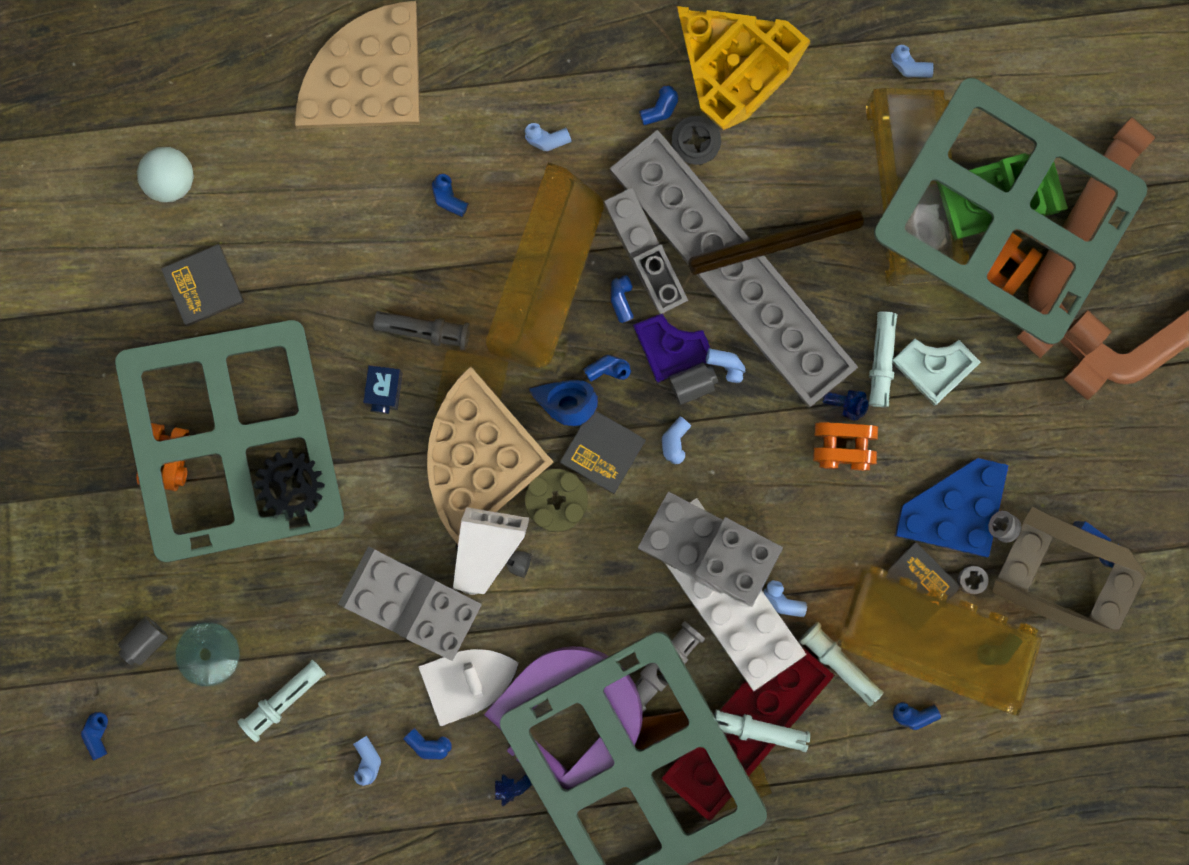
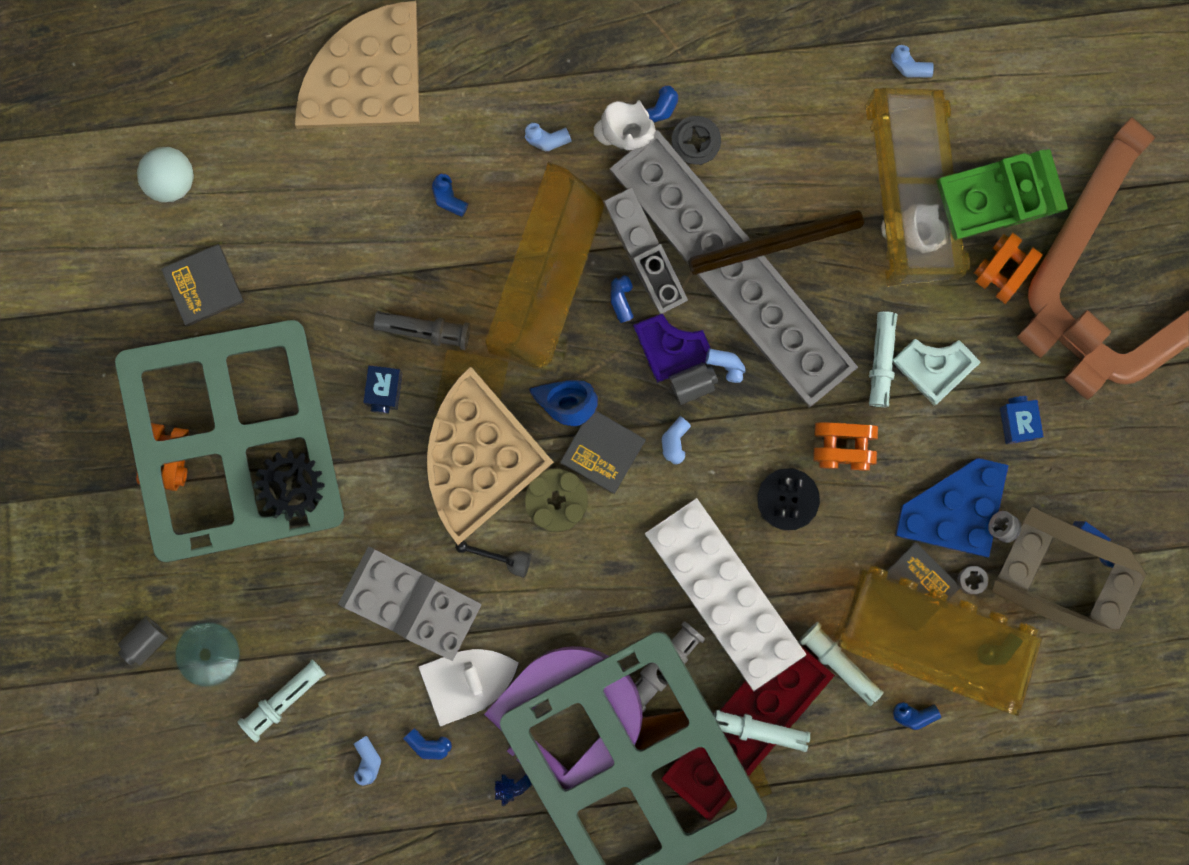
blue arm [81,712,108,761] -> none
white slope [453,507,529,595] -> none
blue arm [583,355,631,382] -> none
light grey piece [638,492,783,607] -> none
yellow wedge [677,6,810,130] -> none
light blue arm [764,580,807,617] -> none
clear blue plate [823,390,869,421] -> none
sand green window [874,78,1147,344] -> none
none -> white piece [594,100,656,150]
none -> black plate [757,468,820,531]
none -> blue brick [1000,396,1044,444]

